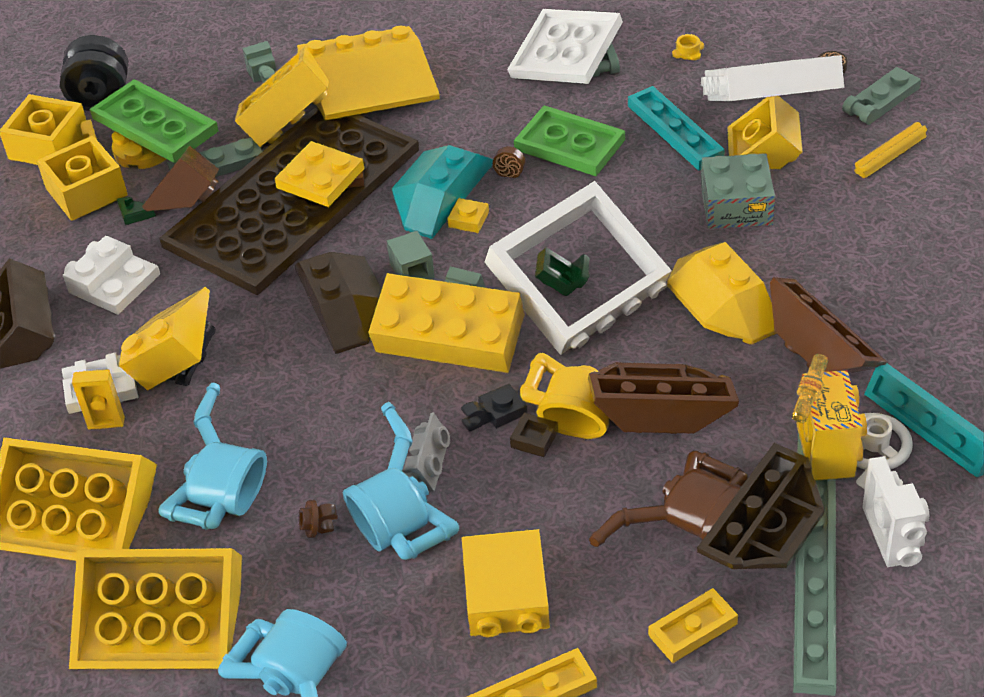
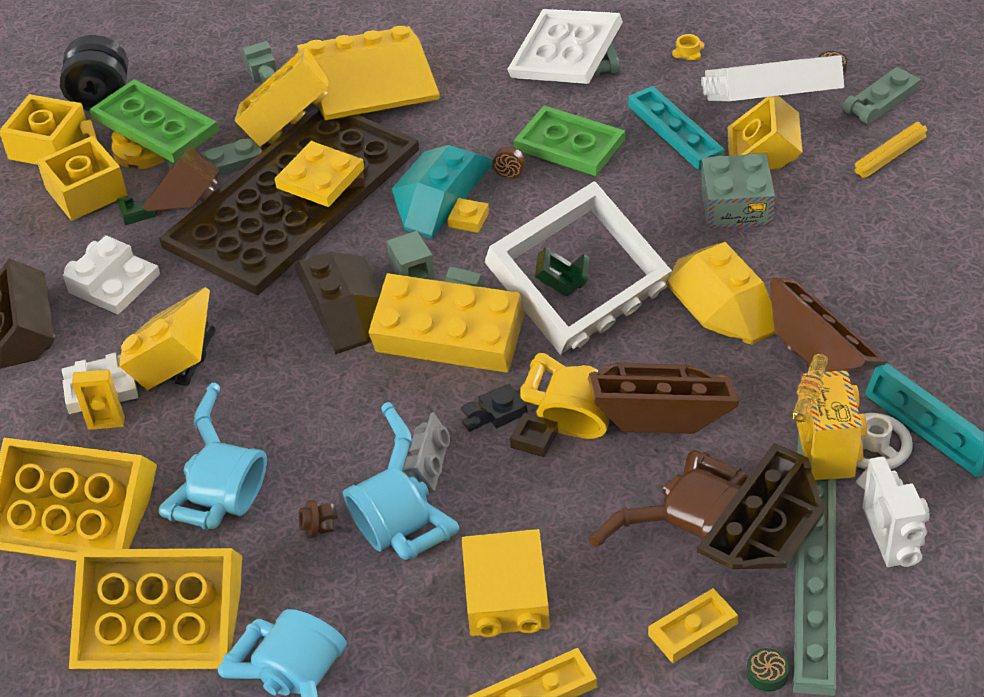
none -> tile [747,648,789,691]

